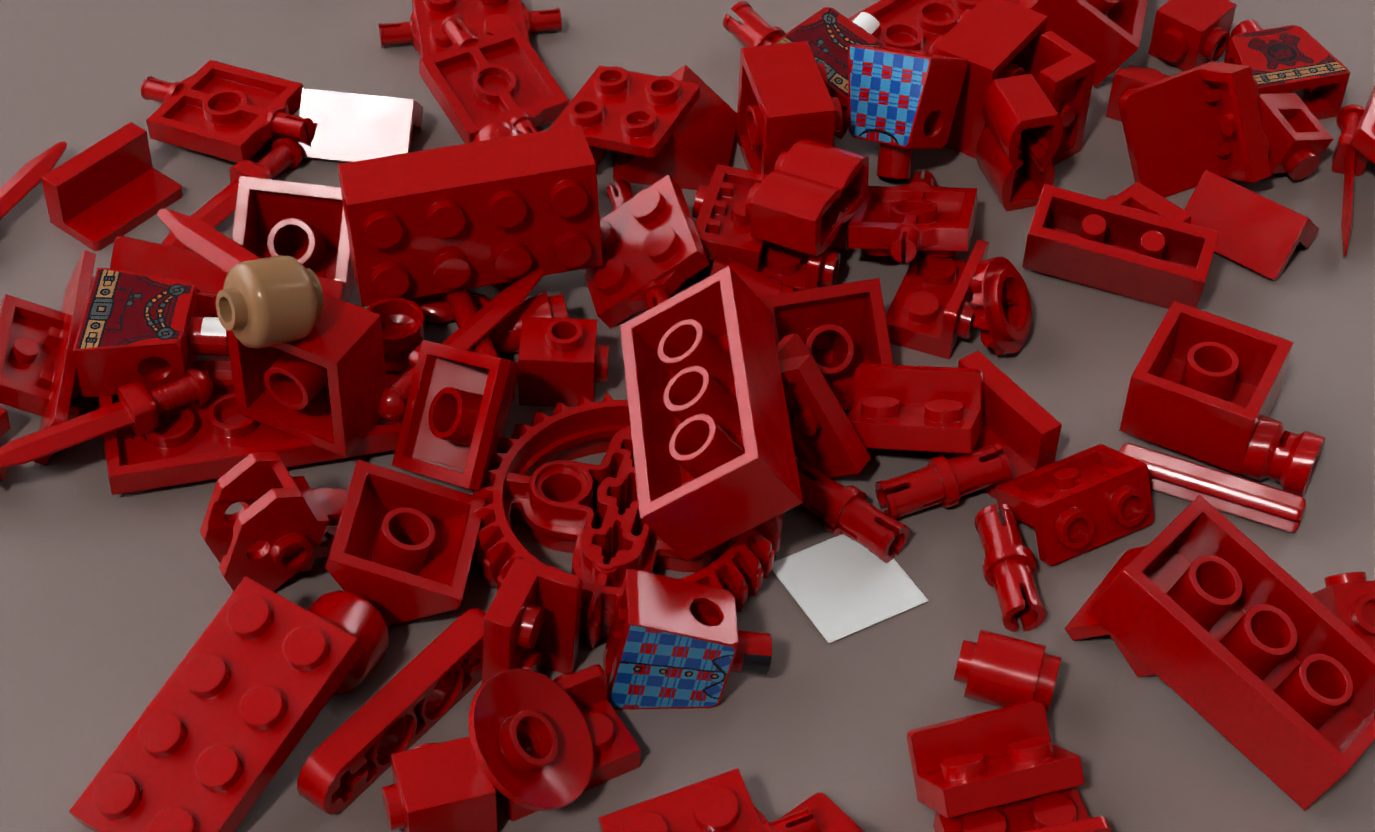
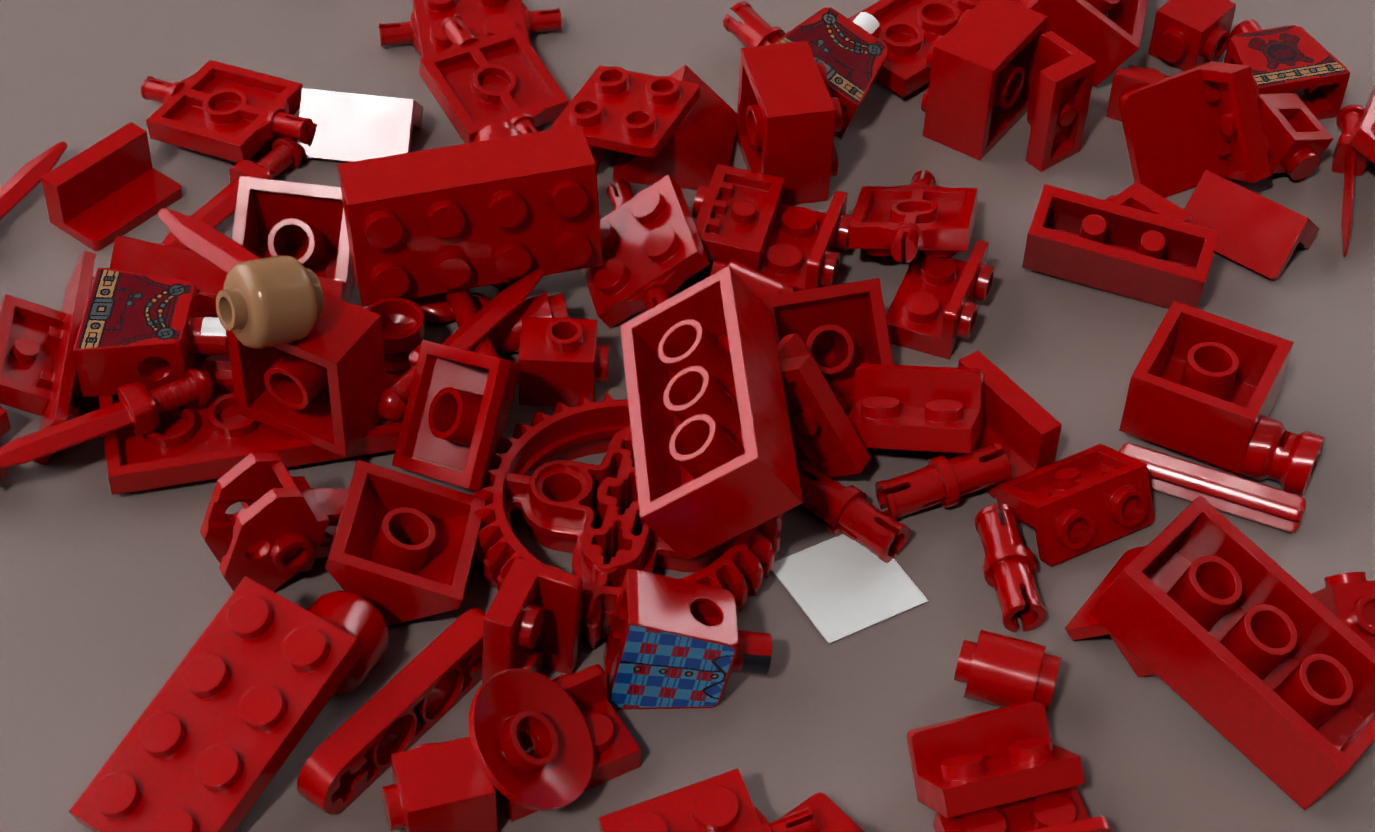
red brick [745,139,869,256] -> none
torso [848,44,968,179] -> none
red gear [969,257,1031,355] -> none
red brick [976,73,1063,212] -> none

